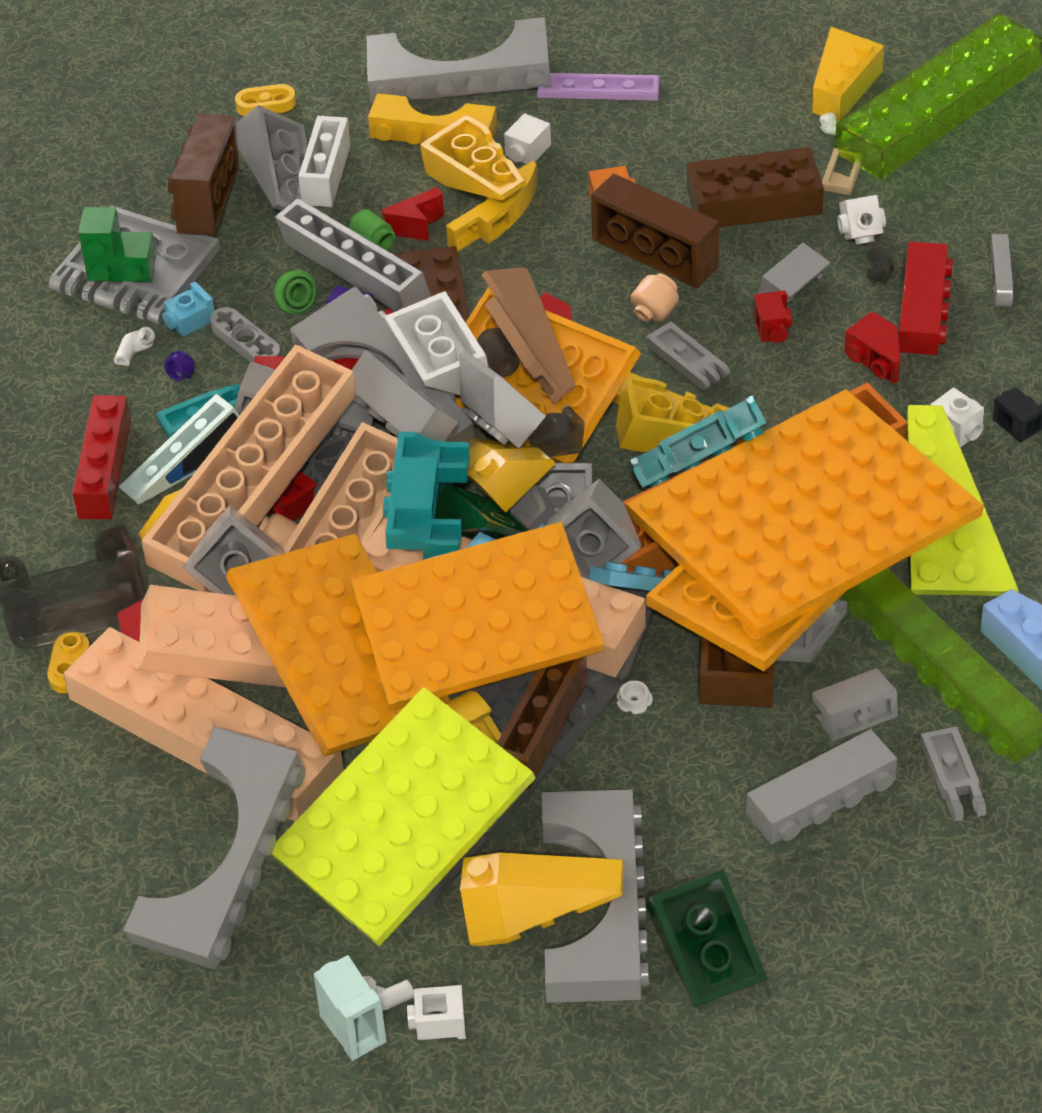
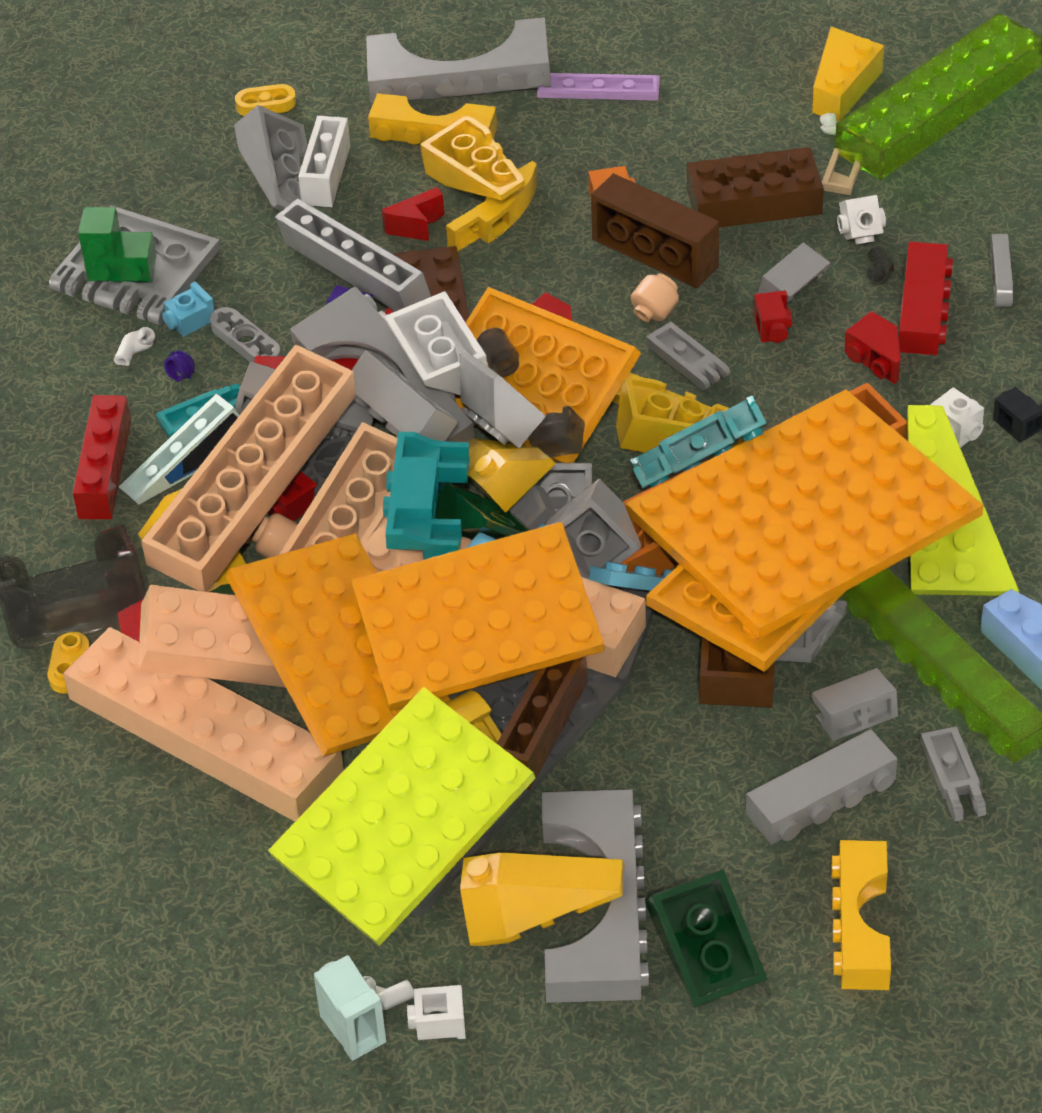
light grey arch [123,726,305,970] -> none
reddish brown brick [168,114,239,235] -> none
light grey slope [183,505,285,596] -> none
bright green brick [274,270,317,315] -> none
bright green brick [349,209,396,251] -> none
medium nougat wedge [481,268,575,404] -> none
white brick [504,113,551,164] -> none
white plate [617,681,653,714] -> none
none -> yellow arch [831,840,891,990]

